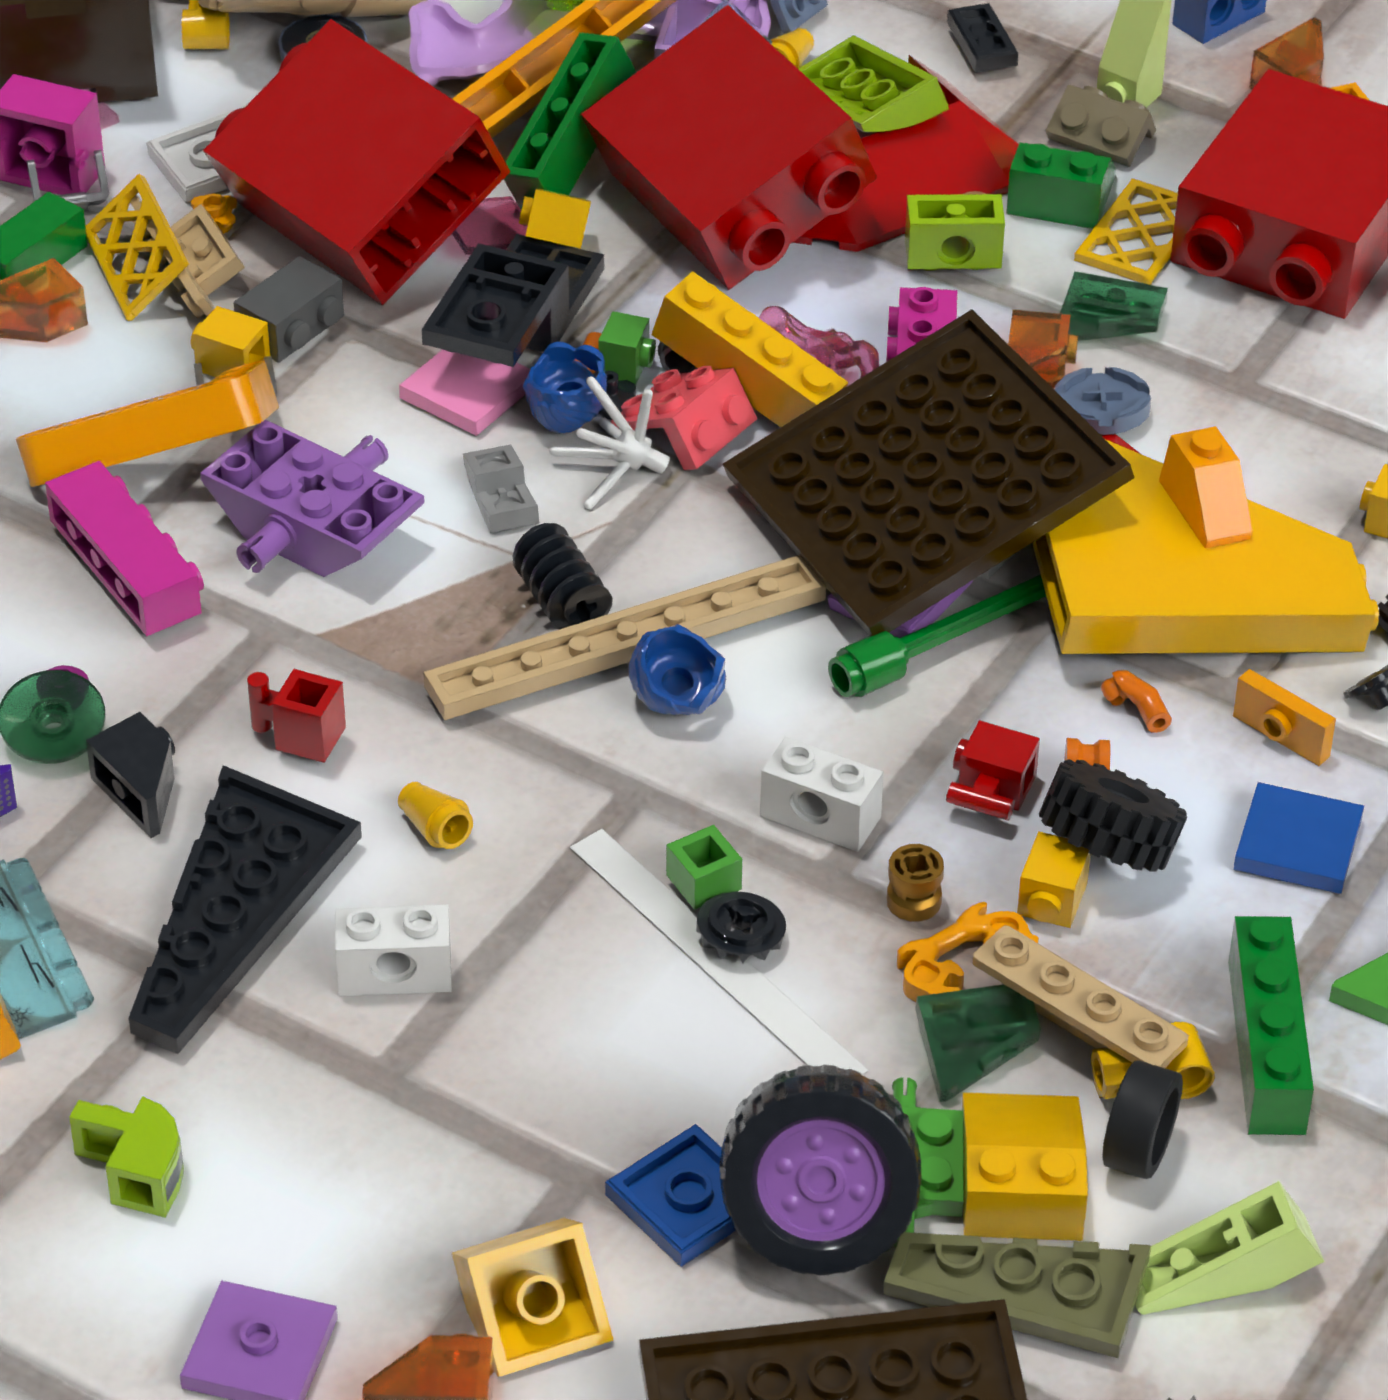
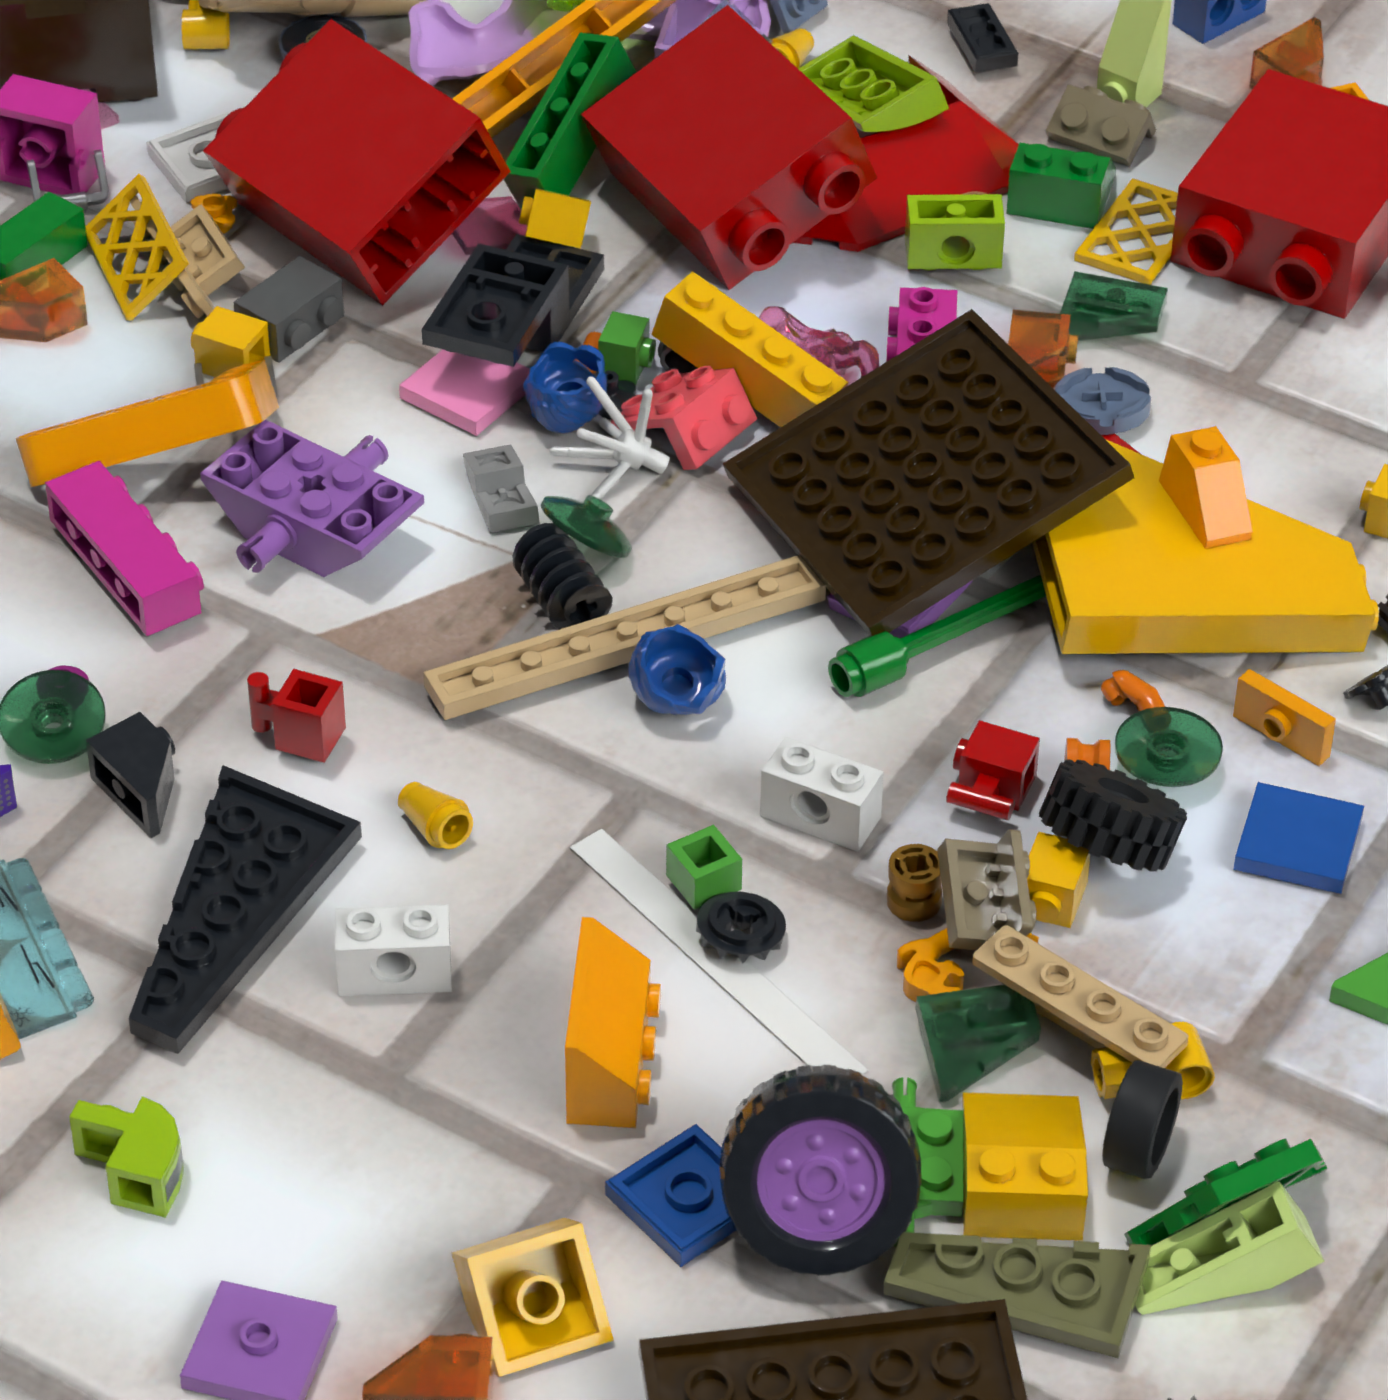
green brick [1228,916,1314,1135] -> none
none -> clear green dish [541,495,632,558]
none -> light orange slope [565,917,661,1128]
none -> dark tan bracket [937,829,1037,950]
none -> clear green dish [1115,707,1223,787]
none -> green wing [1124,1138,1328,1246]

